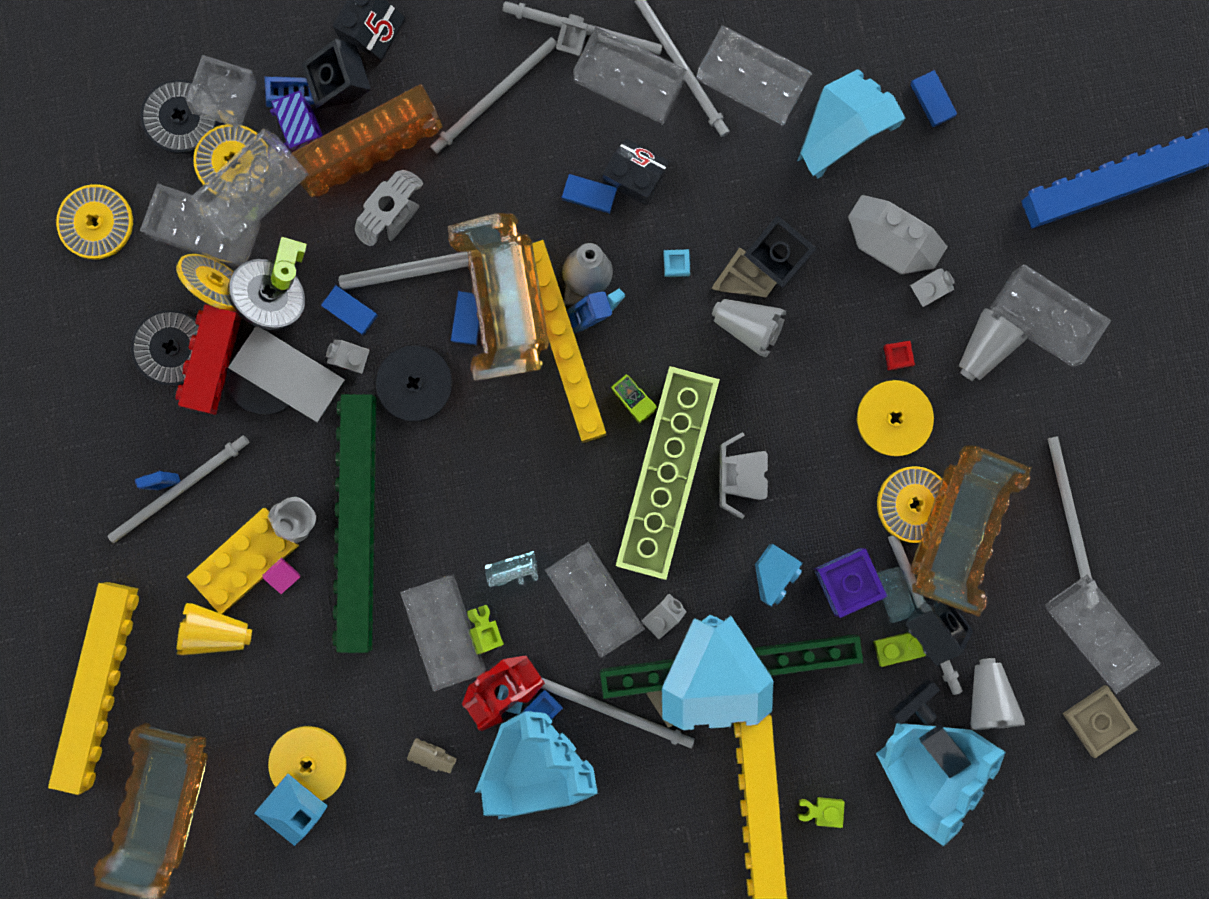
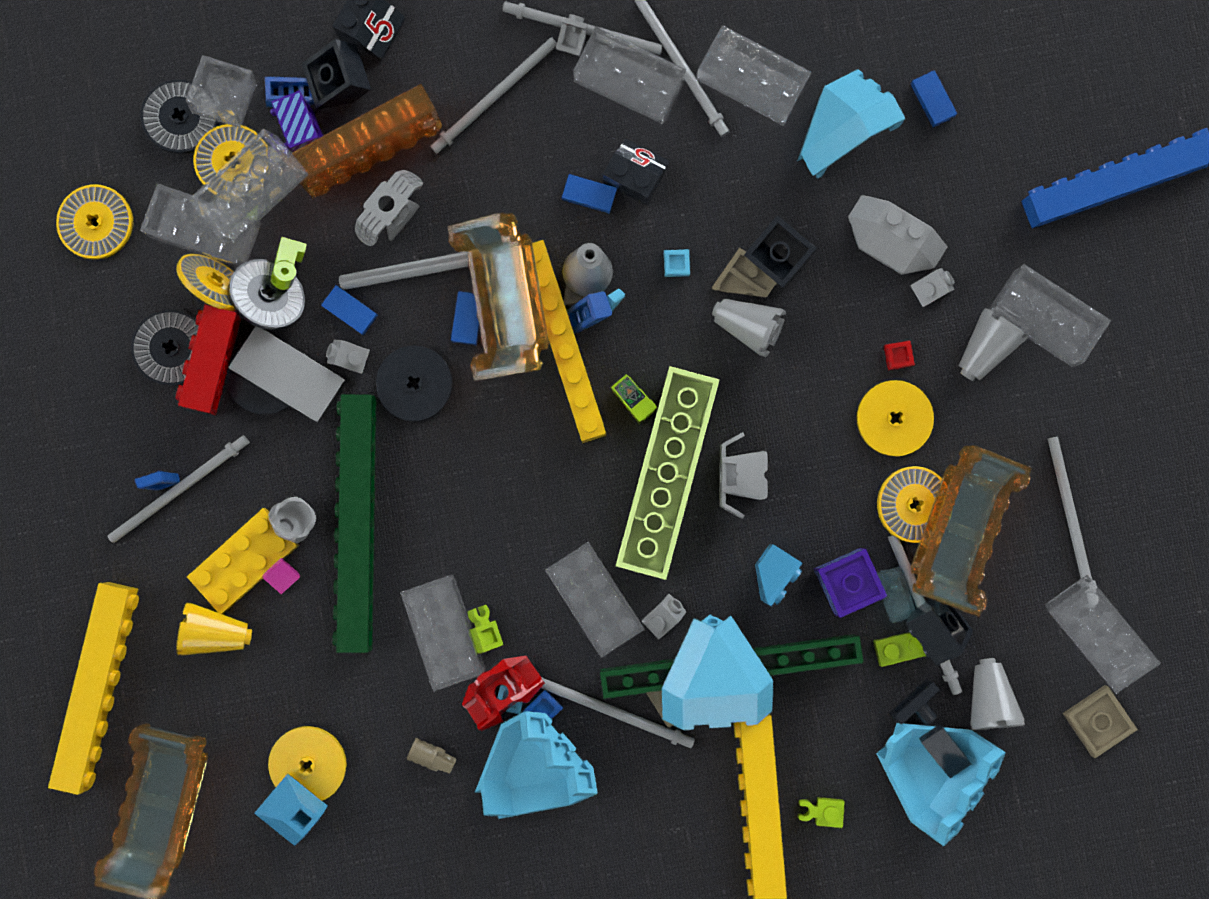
clear light blue plate [485,551,538,587] -> none

